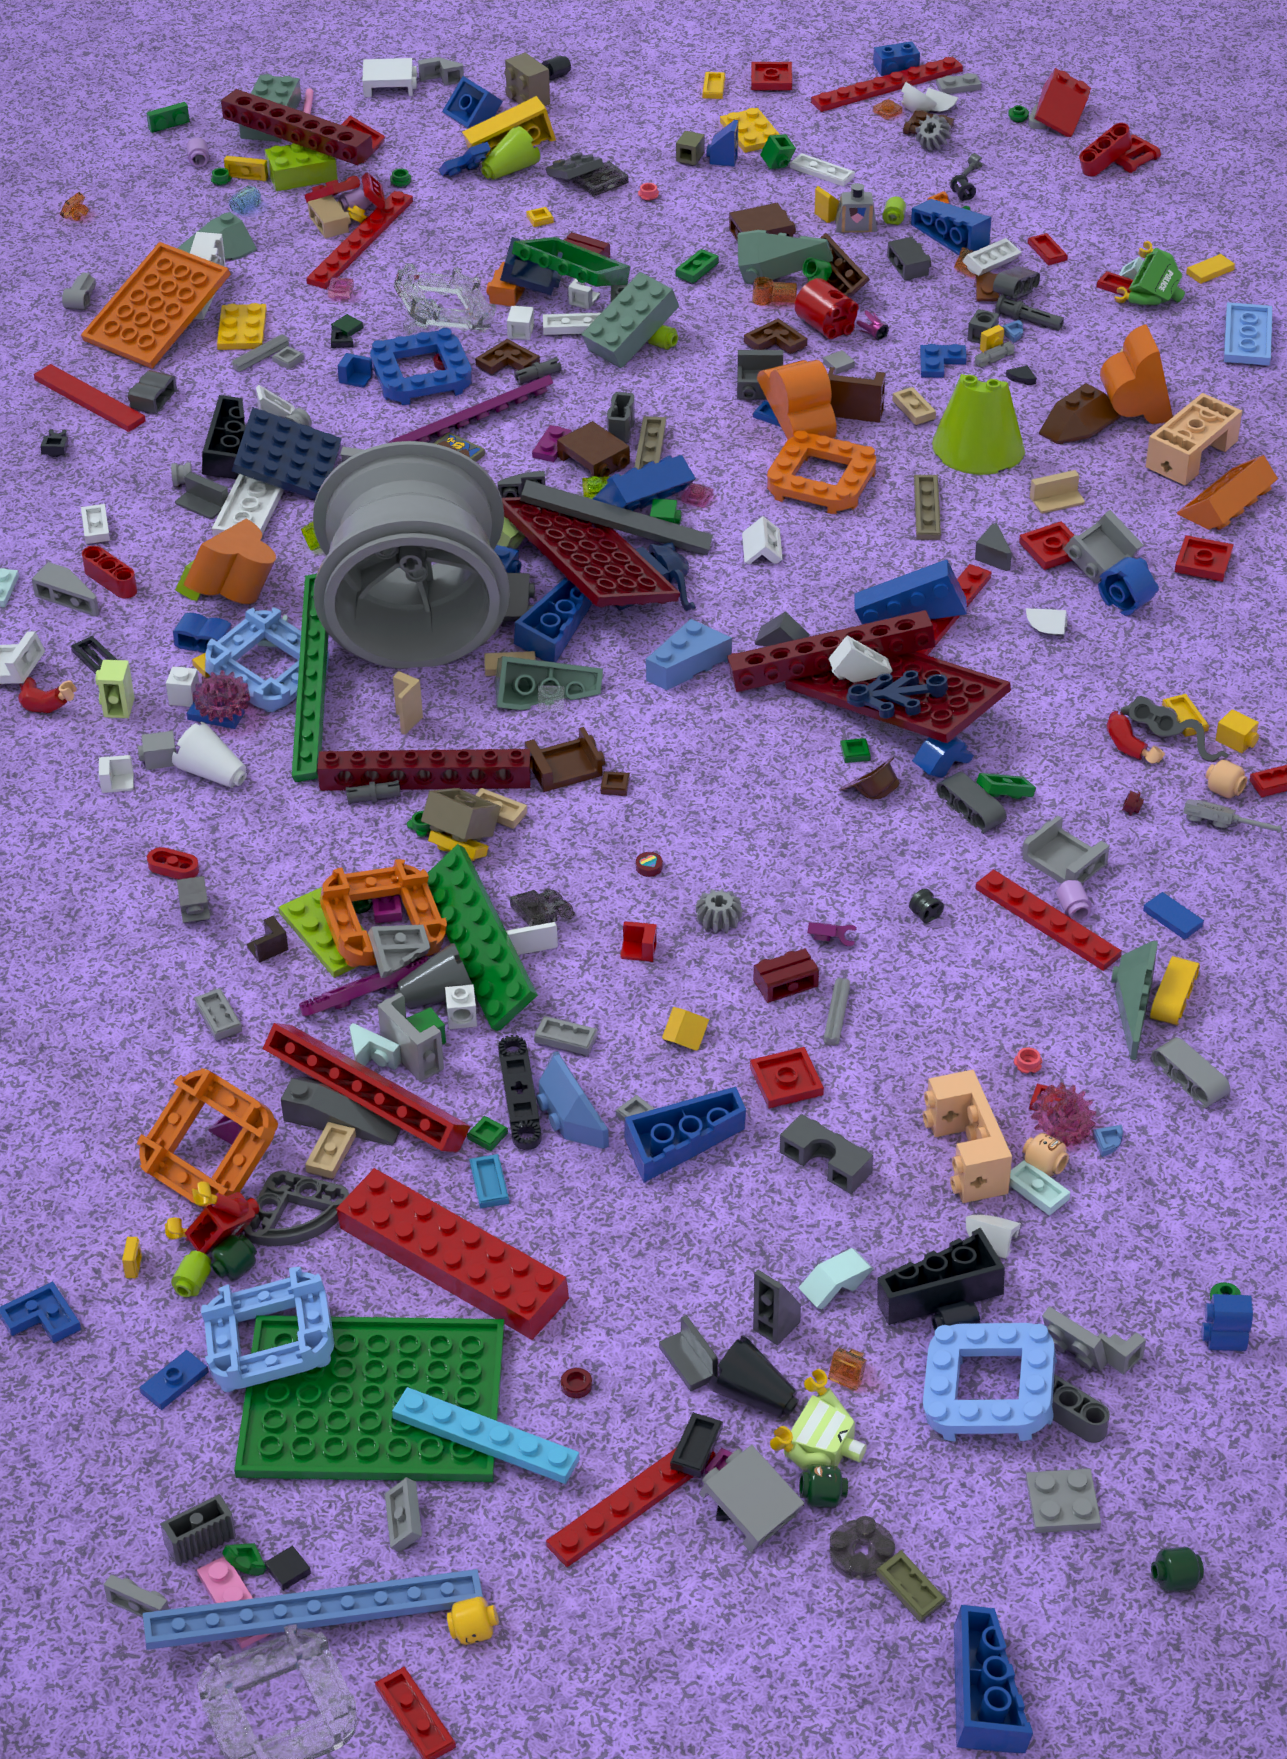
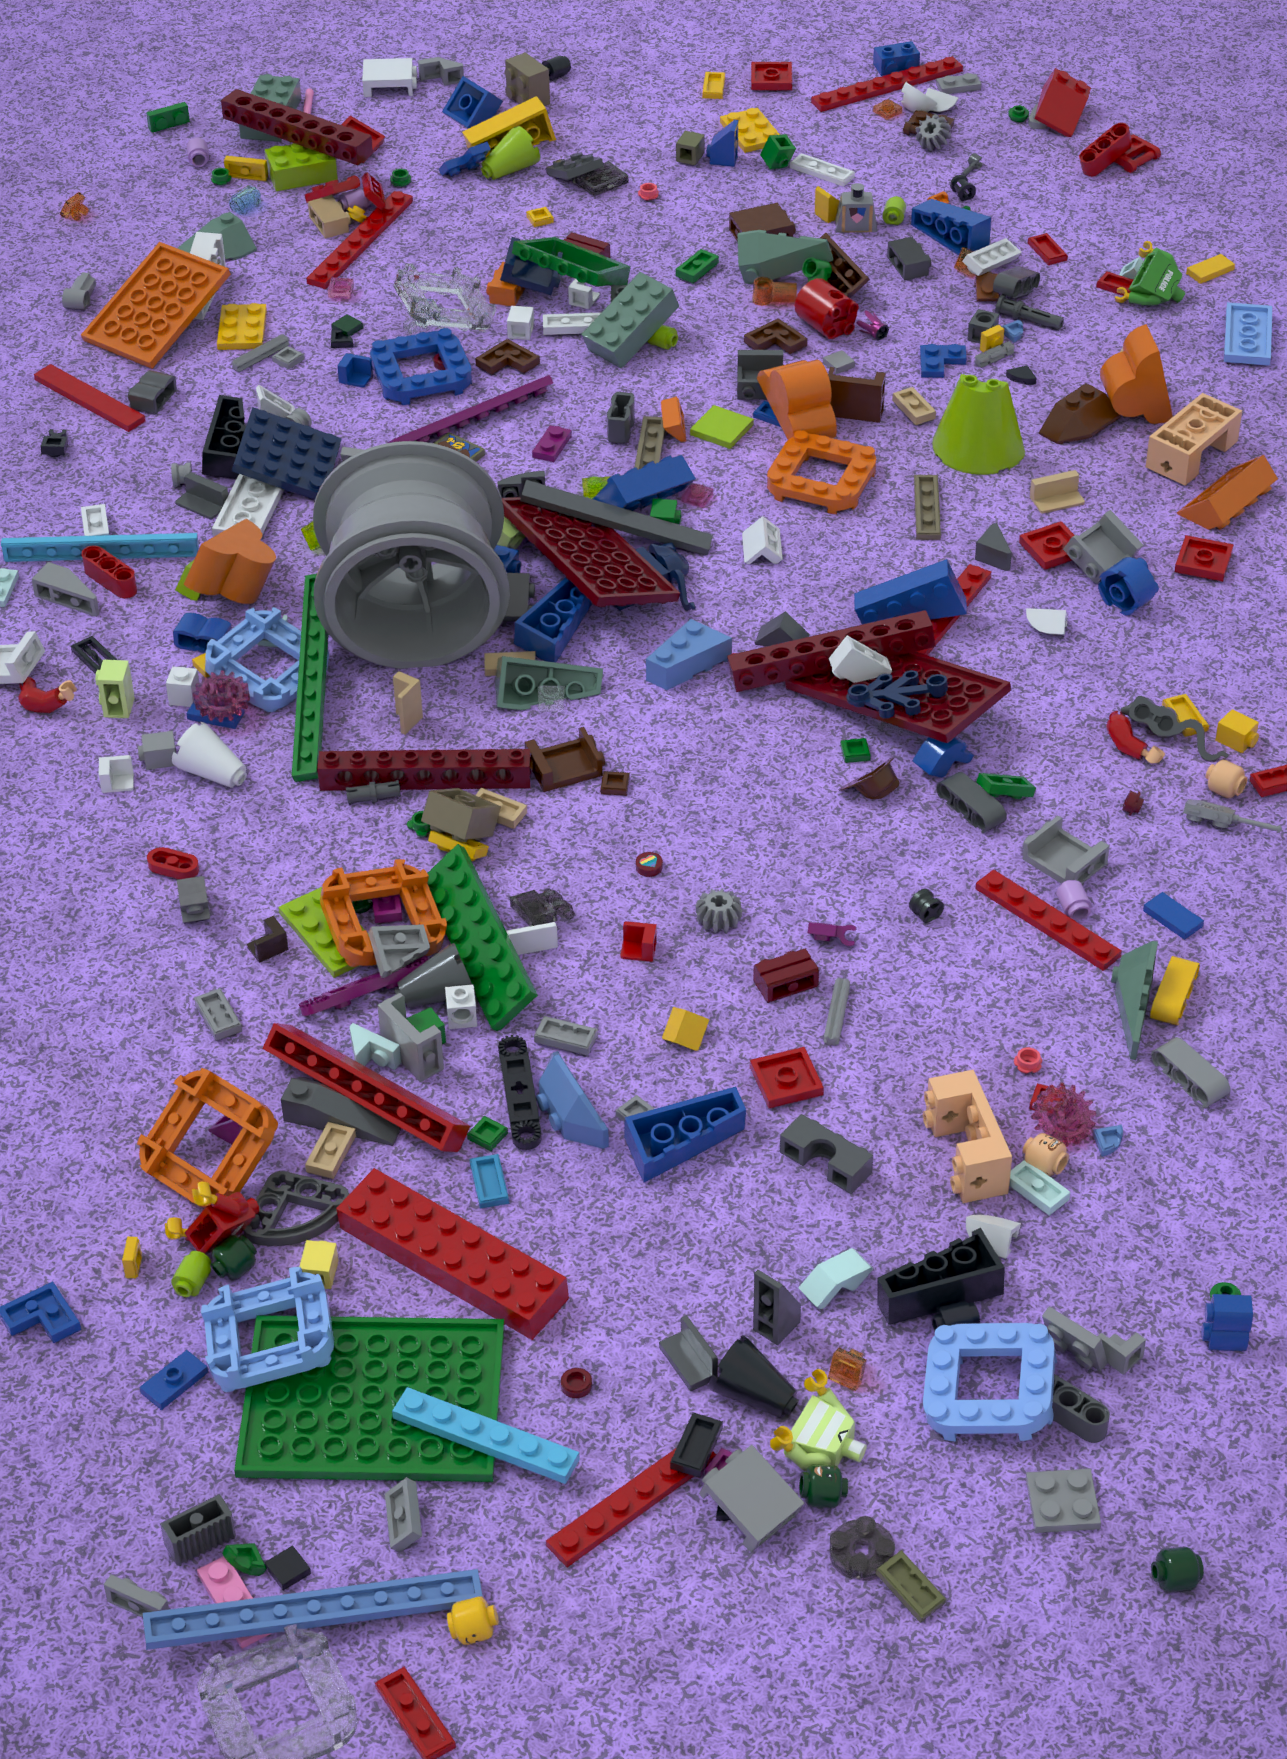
dark grey pin [514,357,562,385] -> none
reddish brown panel [557,421,630,483] -> none
blue wedge [954,1605,1033,1753] -> none
none -> medium azure tile [1,533,199,562]
none -> light yellow brick [299,1240,339,1289]
none -> orange slope [661,396,687,442]
none -> lime tile [690,405,754,449]

